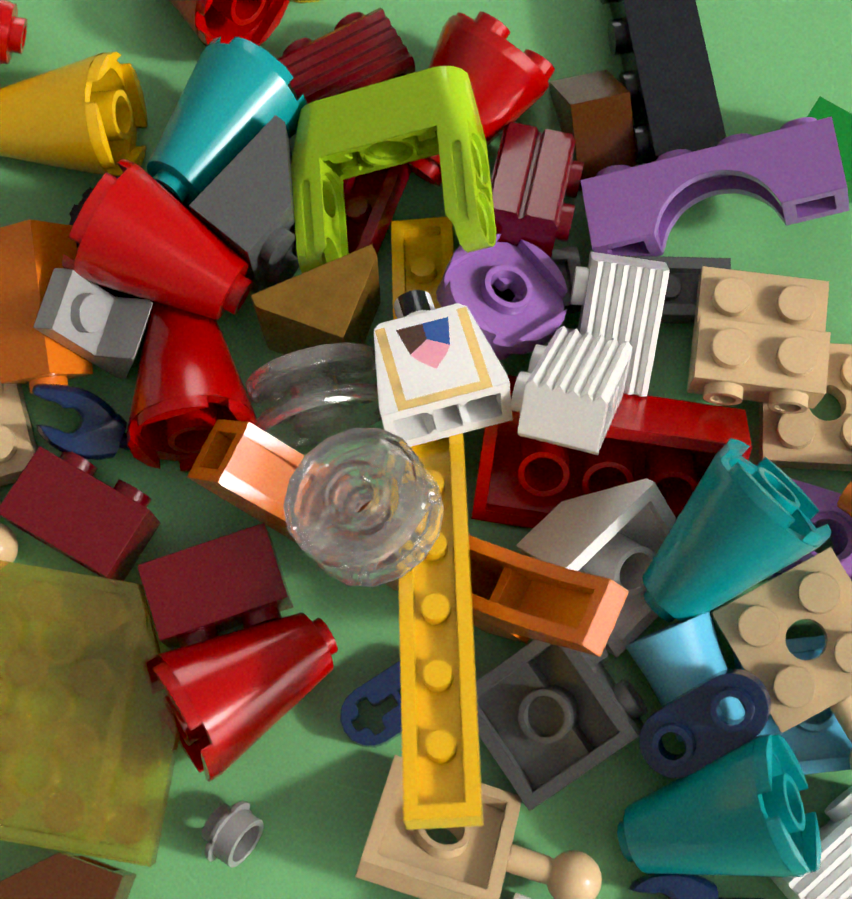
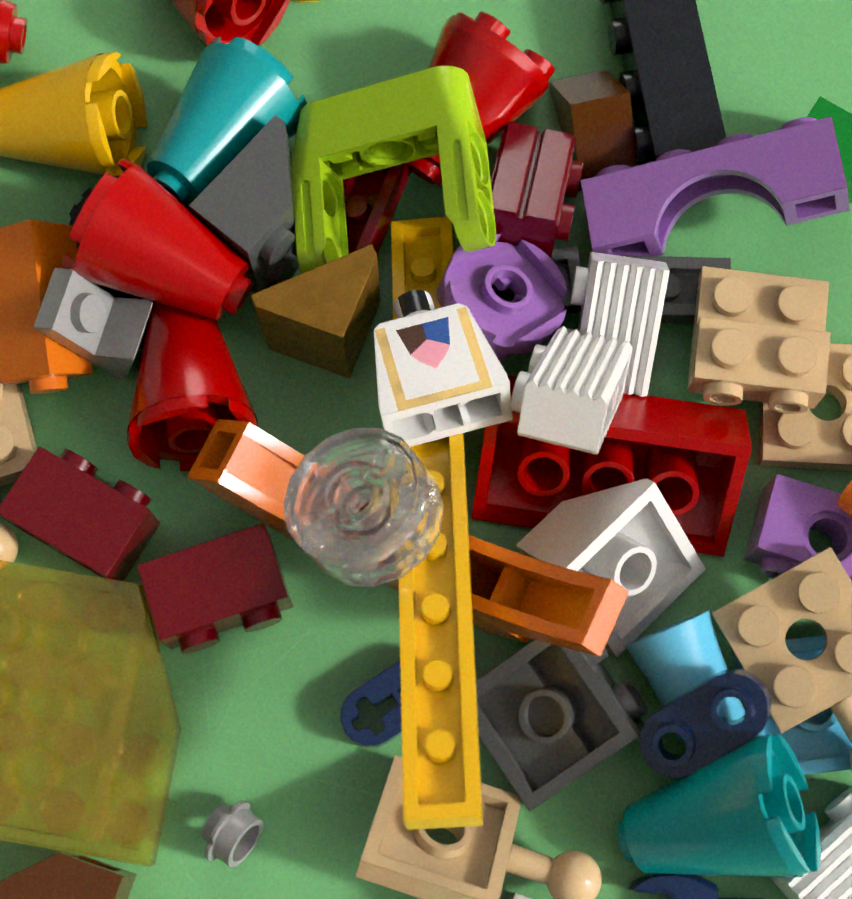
dark blue hand [32,384,131,460] -> none
red cone [143,612,338,782] -> none
clear wheel [245,342,381,448] -> none
dark red brick [277,8,415,104] -> none
teal cone [642,438,831,622] -> none

